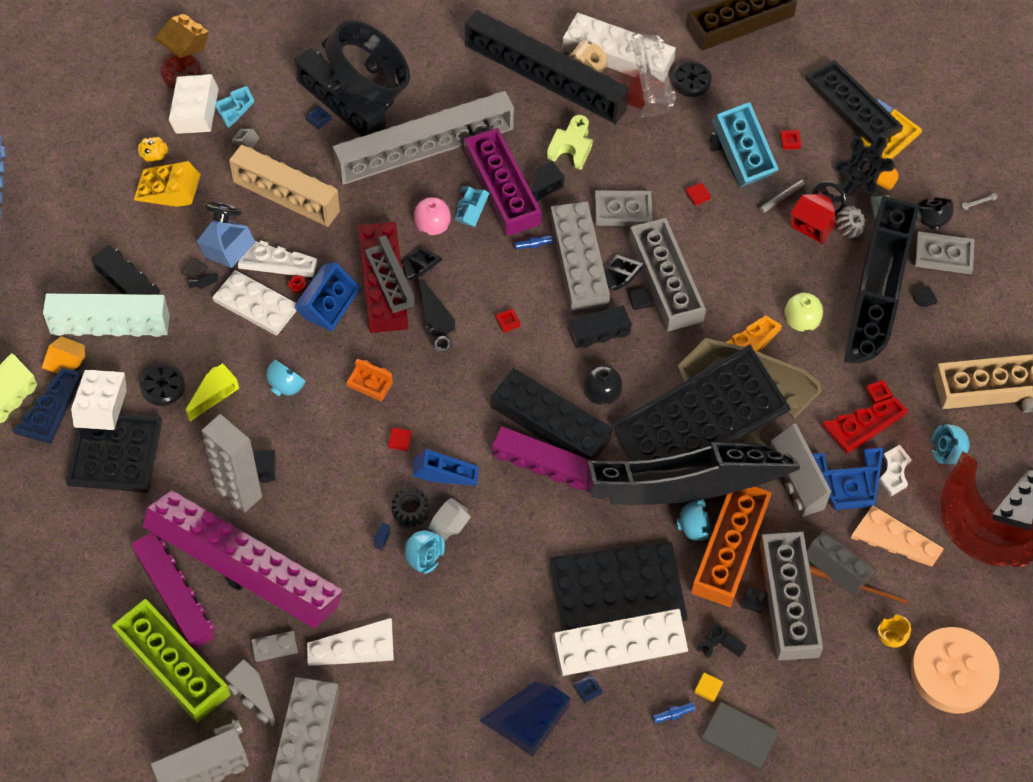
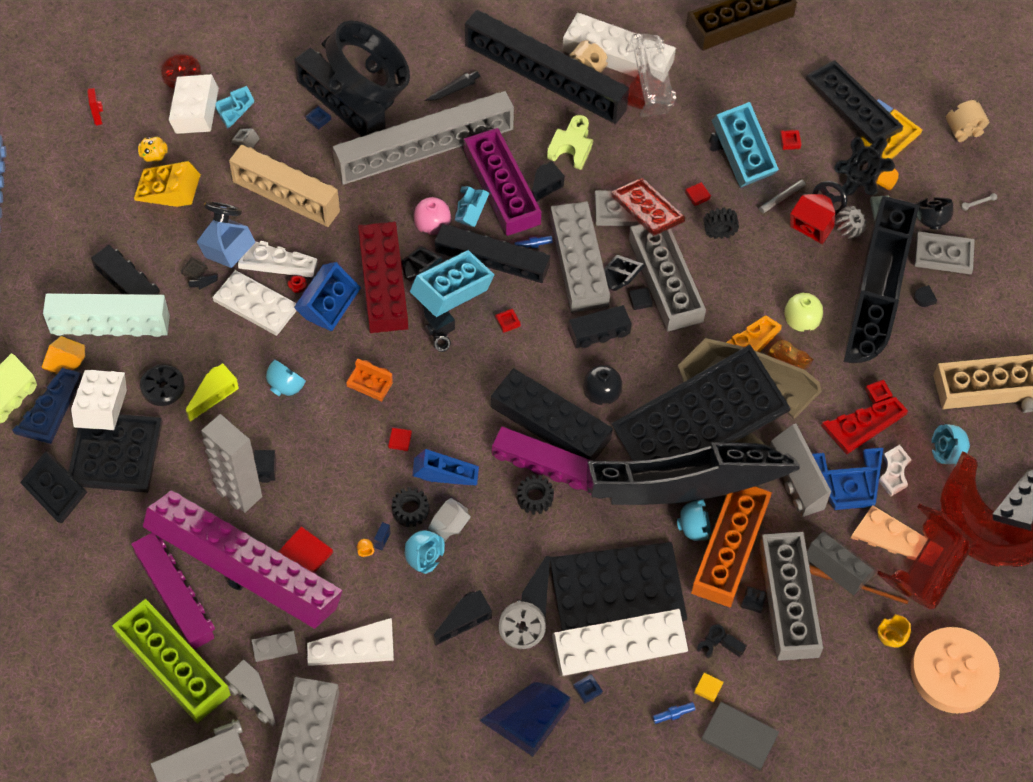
pearl gold slope [155,14,209,58] -> none
dark grey fence [365,235,414,313] -> none
black wheel [672,62,712,97] -> none
none -> black plate [20,452,87,523]
none -> red plate [87,88,103,126]
none -> red tile [278,526,333,573]
none -> light orange hinge [357,539,374,557]
none -> medium azure brick [410,250,495,317]
none -> black bar [425,71,480,101]
none -> black slope [433,590,492,646]
none -> black brick [435,224,550,284]
none -> light grey wheel [499,602,546,649]
none -> black tyre [517,475,554,515]
none -> black slope [517,556,550,617]
none -> clear red tile [611,178,685,236]
none -> black tyre [703,208,739,239]
none -> clear orange bracket [767,339,814,370]
none -> clear red windscreen [877,504,972,609]
none -> tan brick [946,100,989,142]

